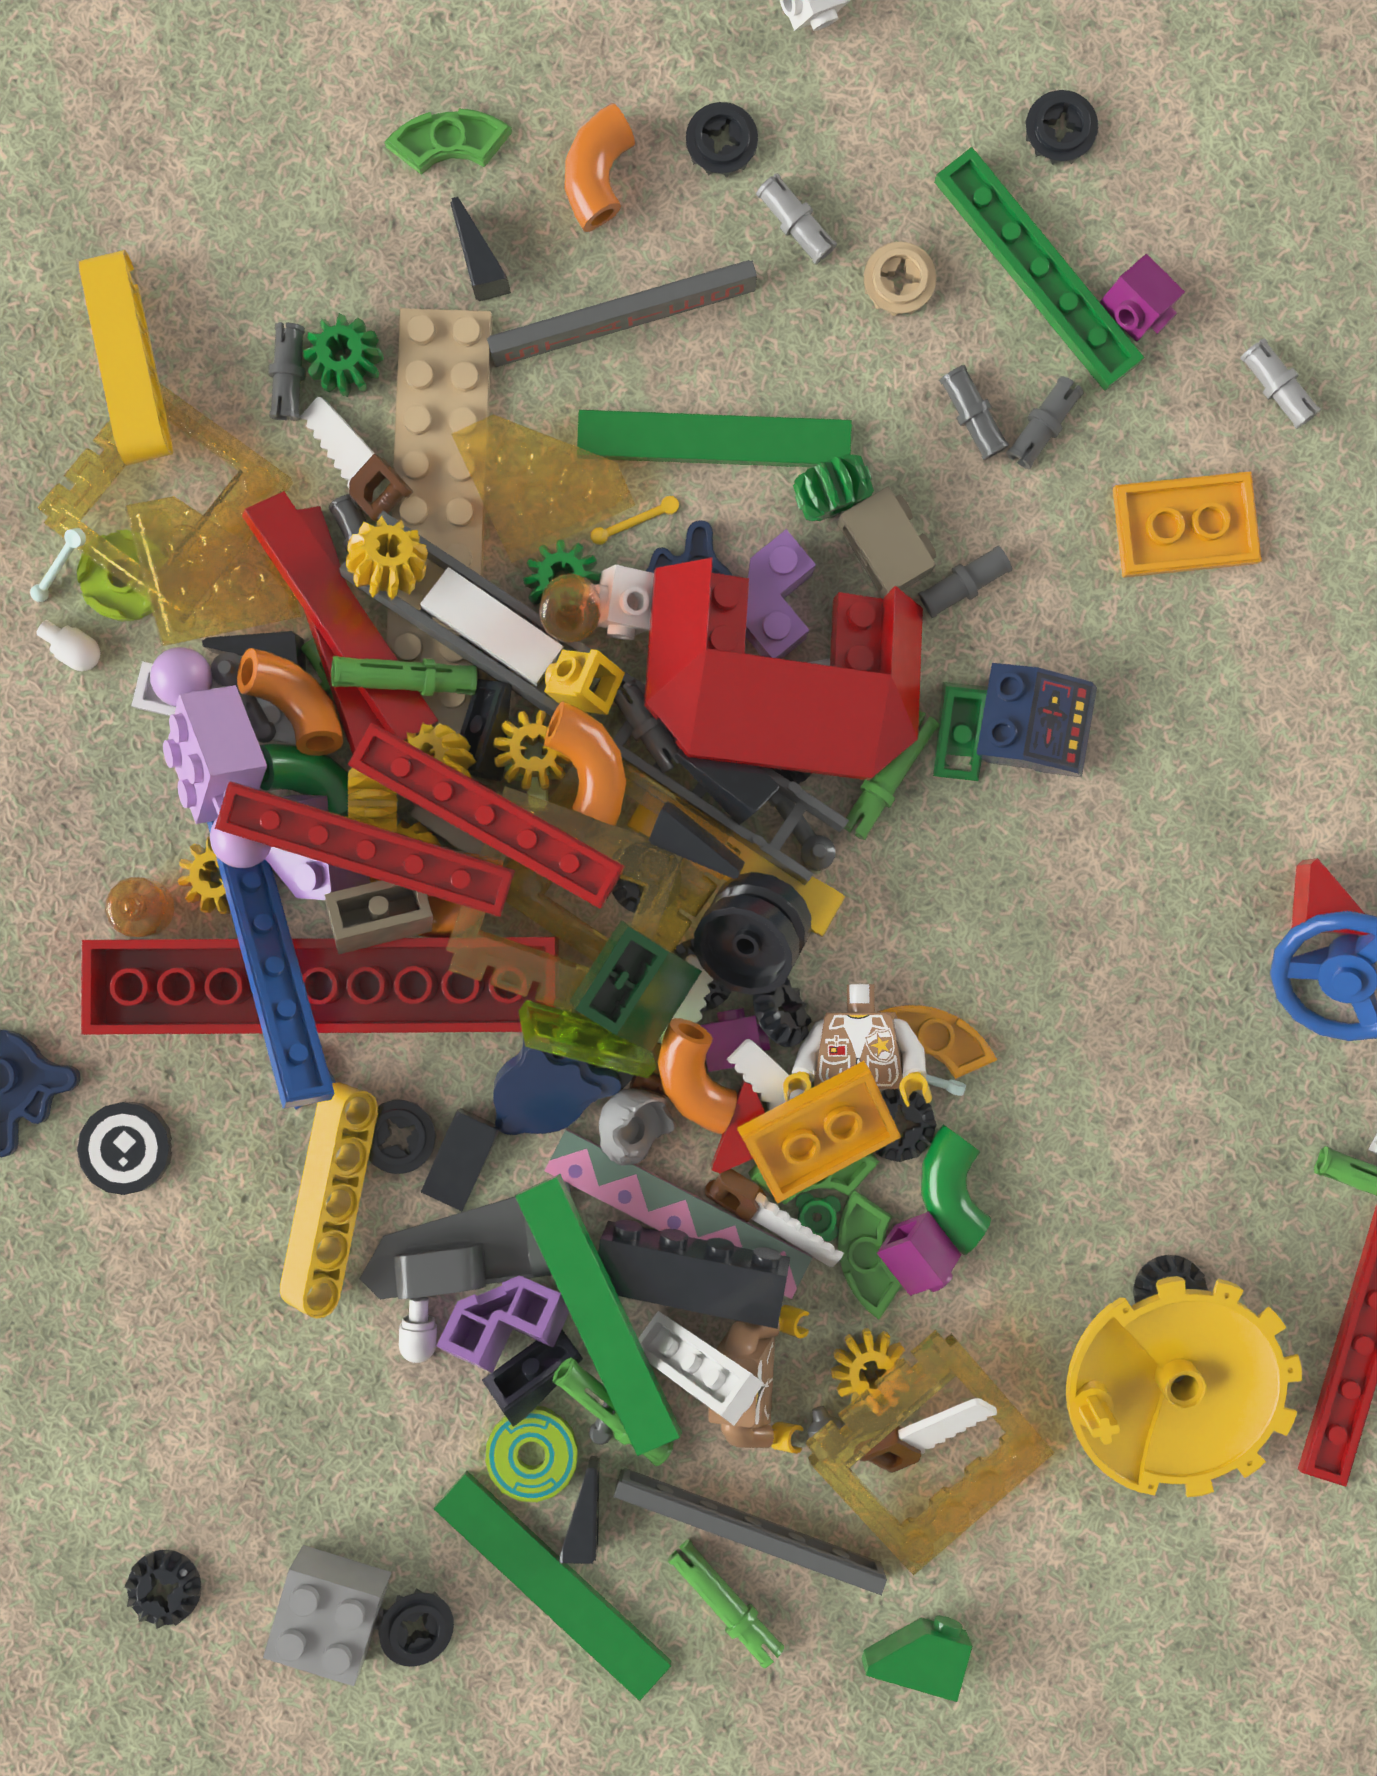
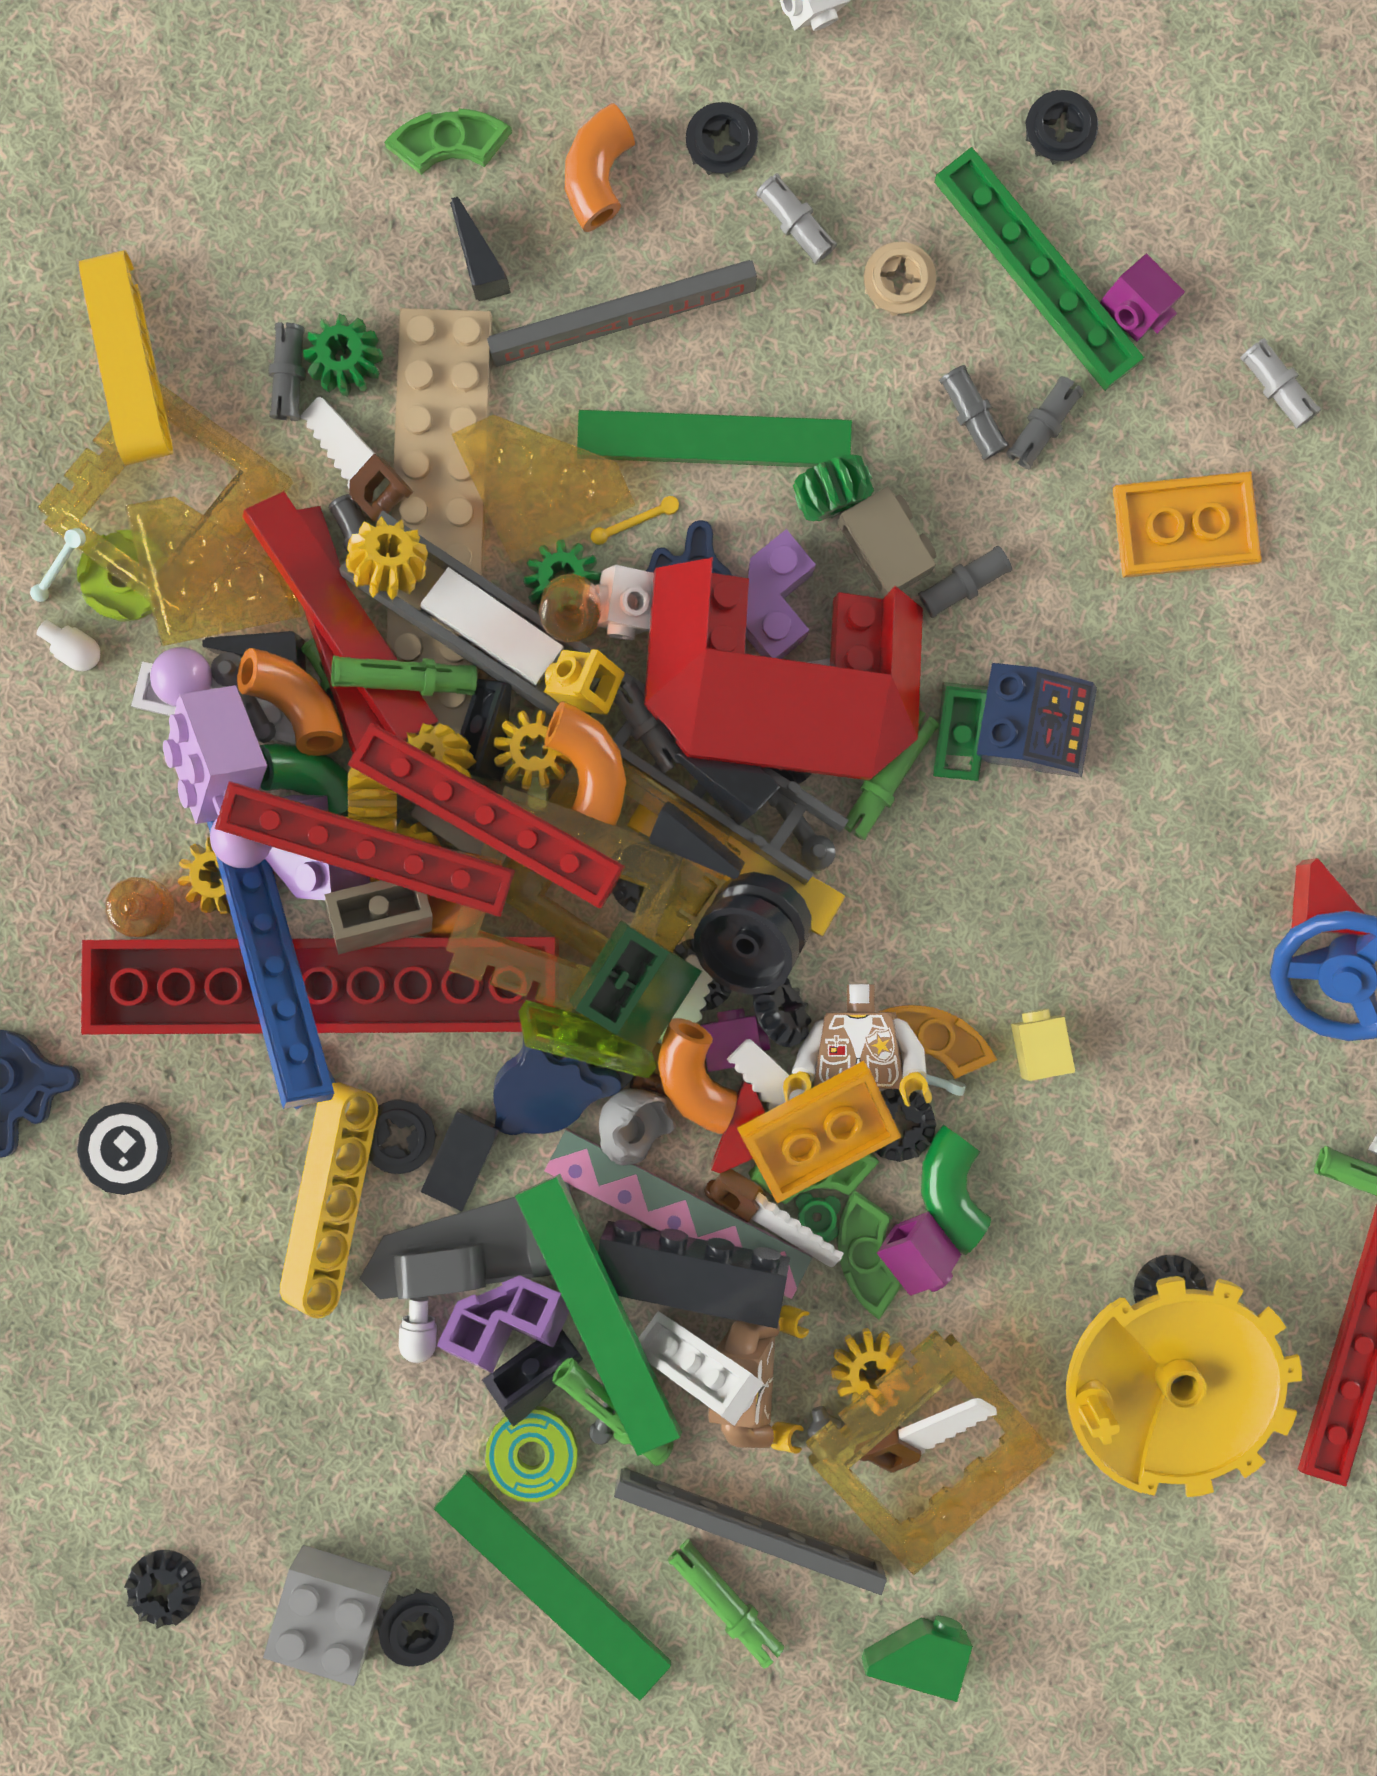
black slope [559,1456,600,1564] -> none
none -> light yellow brick [1011,1009,1075,1081]

